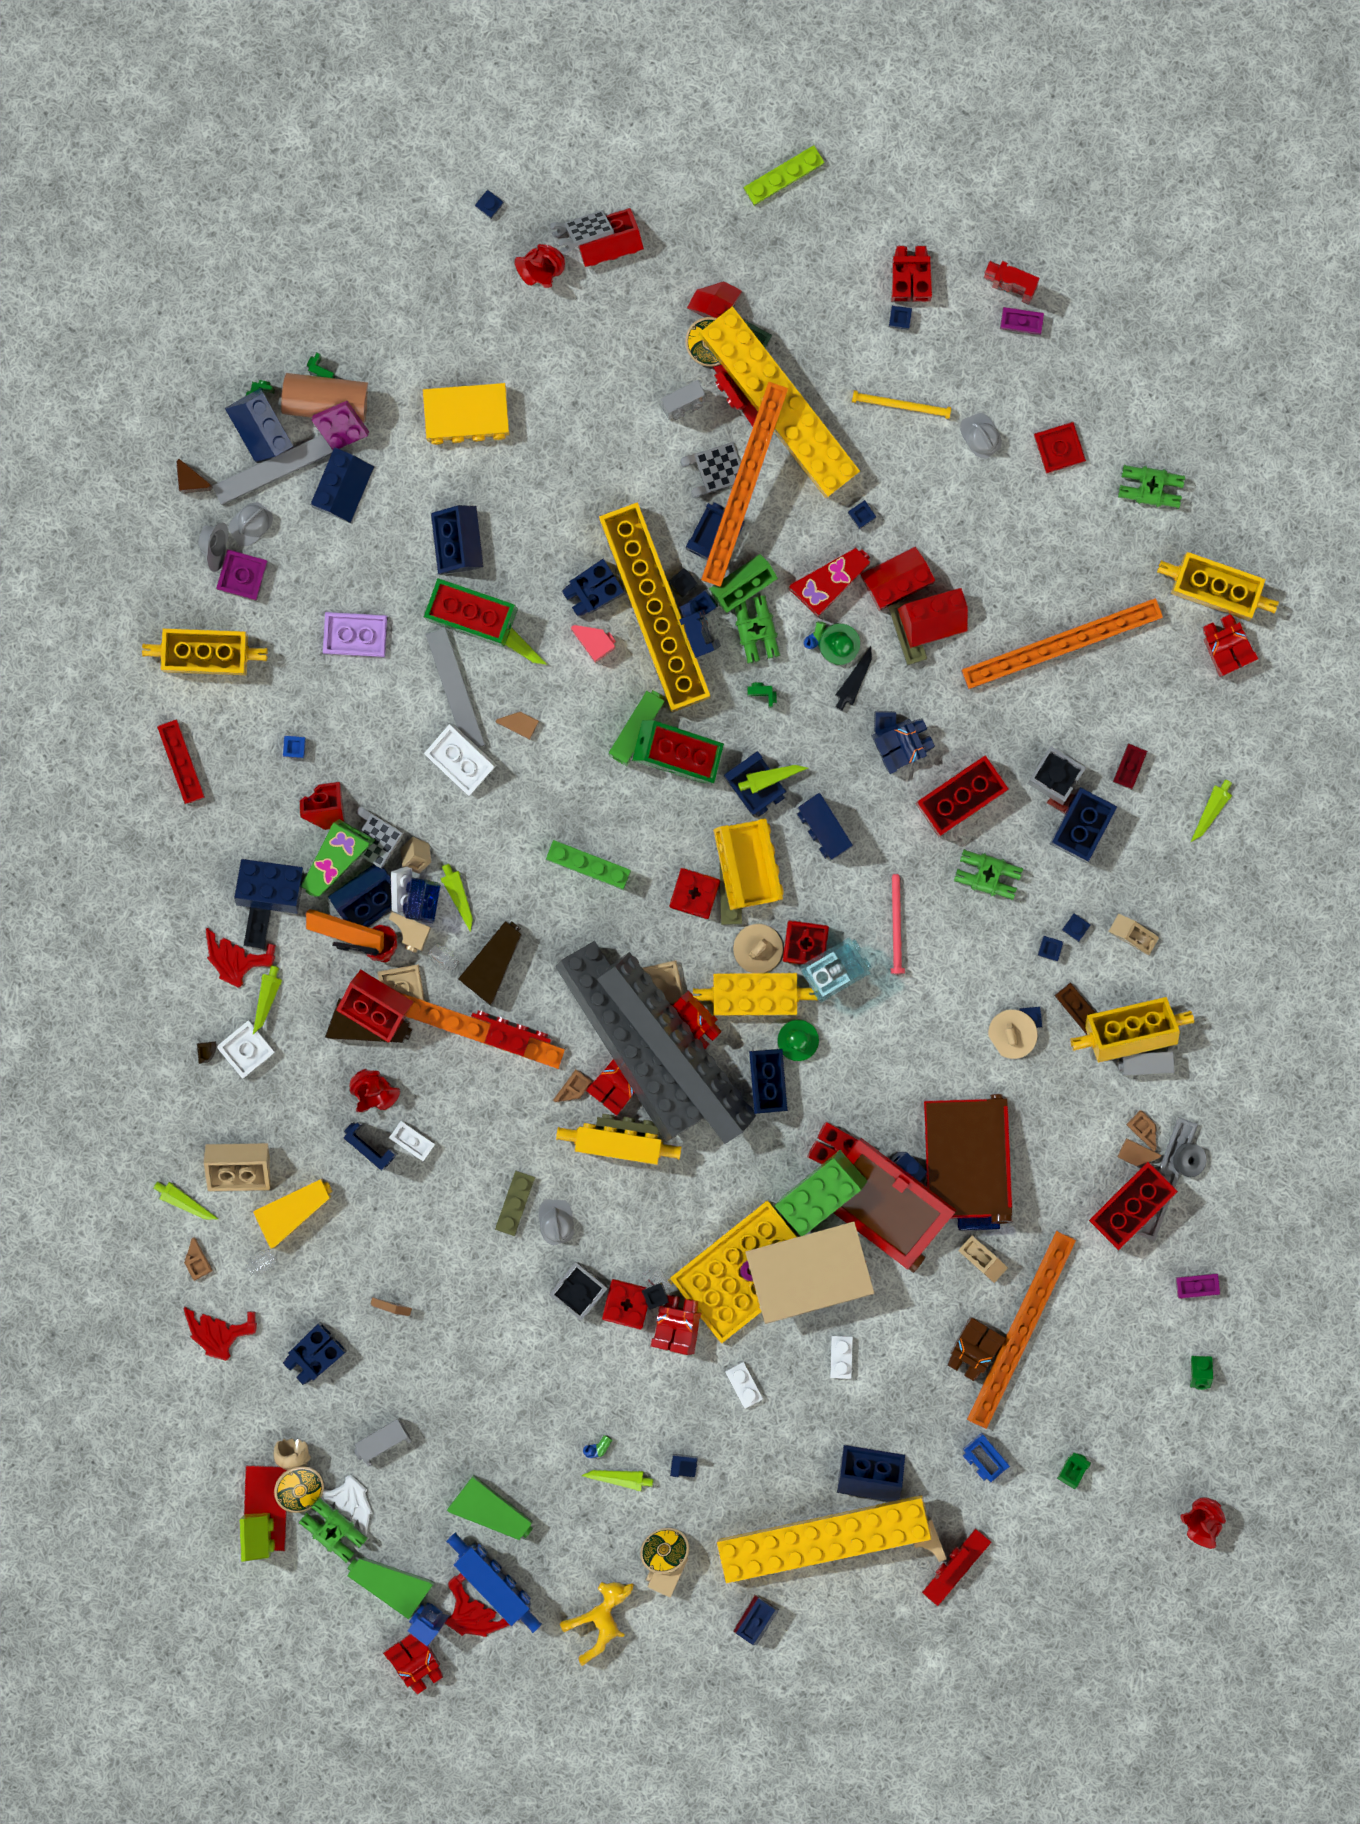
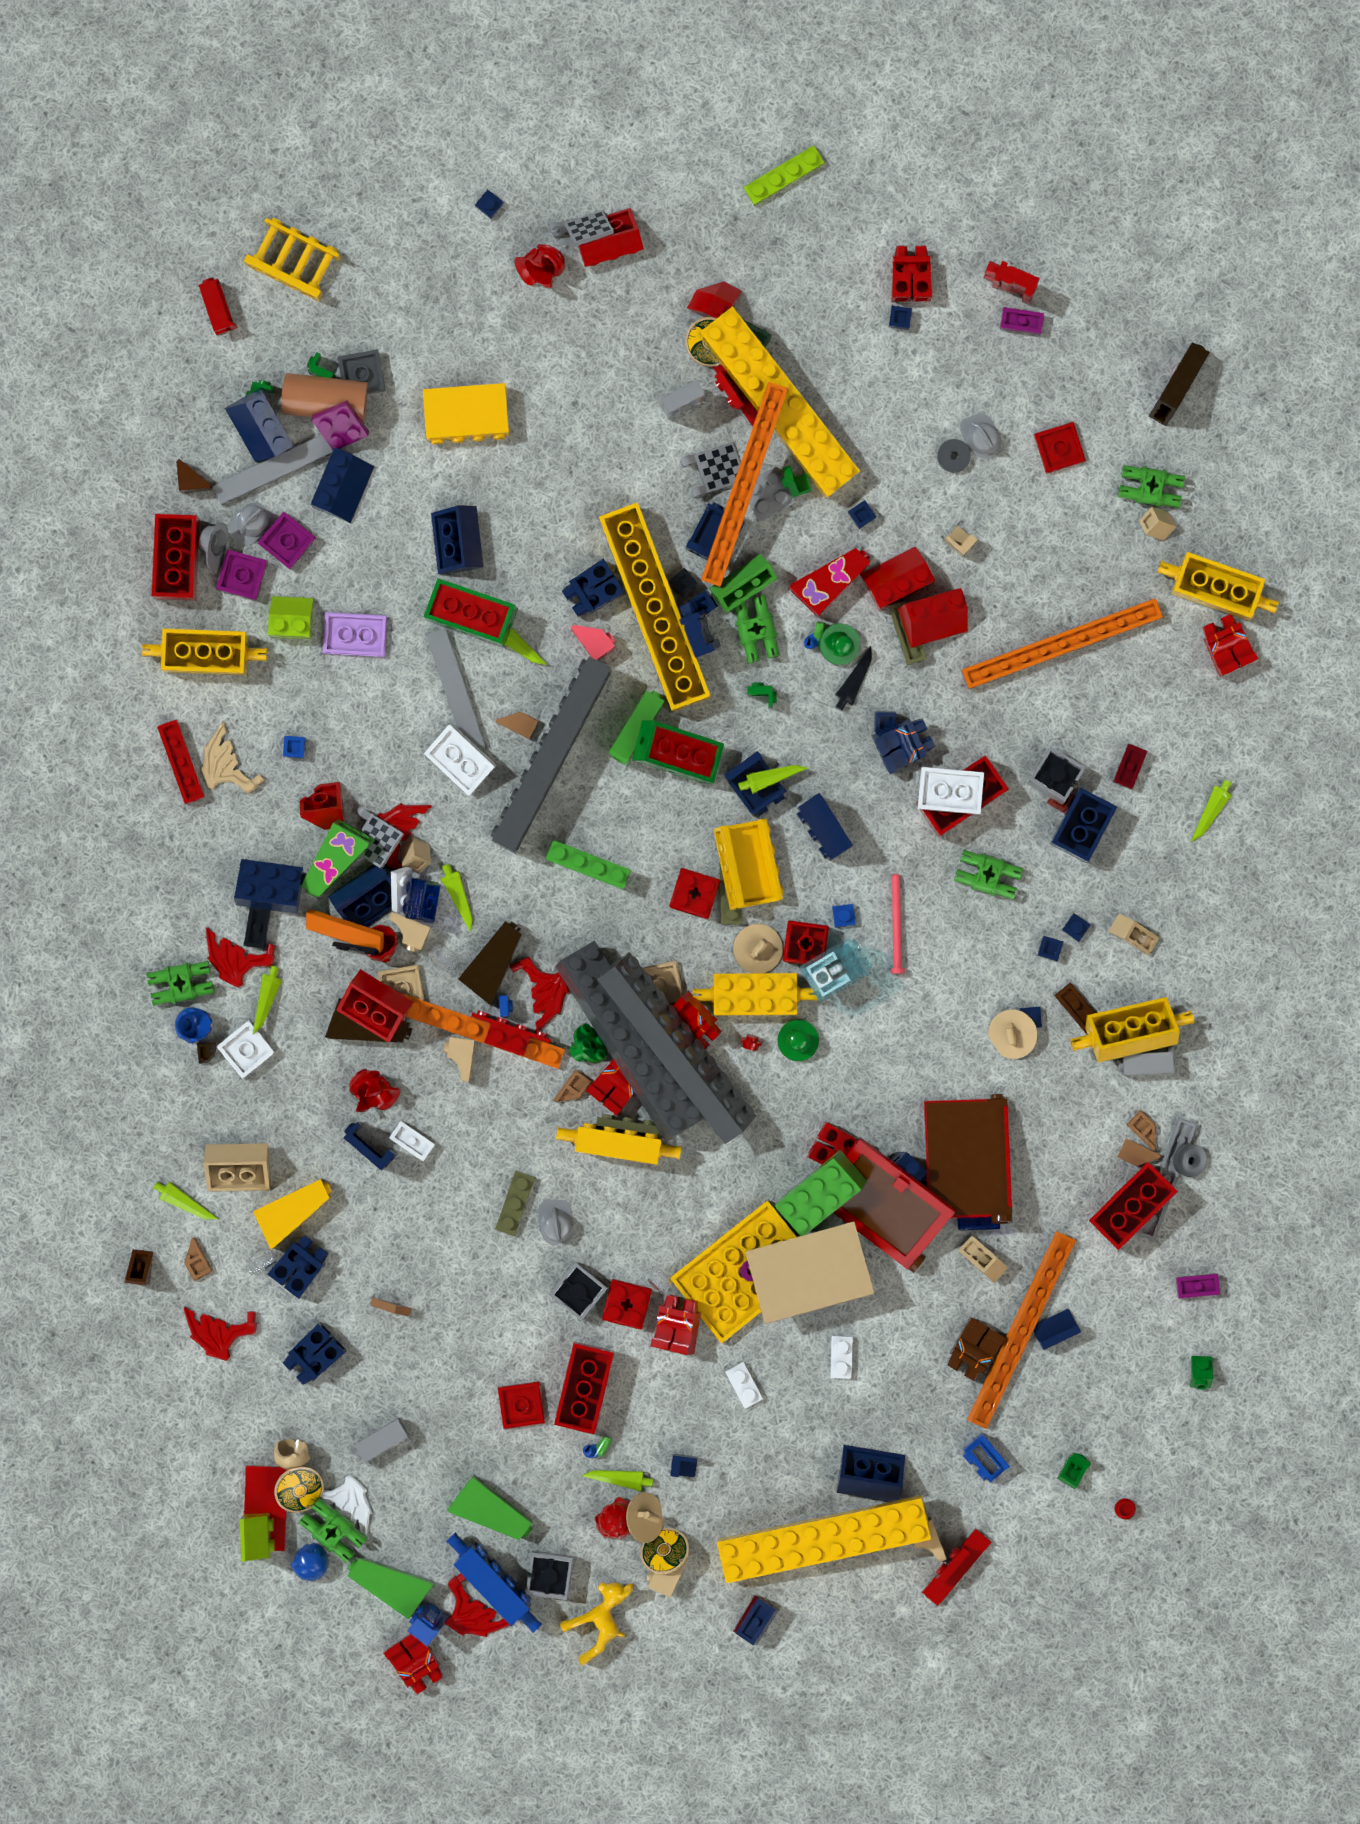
black plate [642,1282,670,1310] -> none
dark blue slope [749,1049,788,1114] -> none
yellow bar [852,390,951,419] -> none
red helmet [1180,1497,1226,1549] -> none
none -> reddish brown slope [125,1249,153,1285]
none -> bright green pin [146,960,215,1006]
none -> red brick [151,514,200,601]
none -> blue hair [174,1007,212,1044]
none -> red window [198,278,238,335]
none -> tan animal [200,722,264,793]
none -> yellow fence [244,218,341,302]
none -> magenta plate [258,512,316,570]
none -> dark blue hips [267,1235,329,1299]
none -> lime slope [268,596,314,639]
none -> blue hair [291,1543,329,1581]
none -> dark grey plate [337,349,386,394]
none -> red animal [377,803,431,870]
none -> tan arch [444,1037,475,1082]
none -> dark grey brick [490,656,612,854]
none -> red tile [498,1381,545,1429]
none -> blue plate [499,995,513,1017]
none -> red animal [510,957,569,1032]
none -> black piece [526,1550,573,1600]
none -> red brick [554,1341,615,1435]
none -> green plate [570,1023,607,1064]
none -> red helmet [595,1497,630,1540]
none -> tan shield [626,1492,663,1543]
none -> red plate [741,1034,762,1051]
none -> light grey plate [749,466,795,522]
none -> green bracket [781,465,812,498]
none -> blue plate [832,904,856,927]
none -> white plate [917,767,984,815]
none -> dark grey piece [937,439,971,473]
none -> tan panel [944,526,977,557]
none -> dark blue panel [1033,1309,1081,1350]
none -> red plate [1114,1498,1136,1520]
none -> tan panel [1139,507,1177,541]
none -> dark brown slope [1149,342,1210,426]

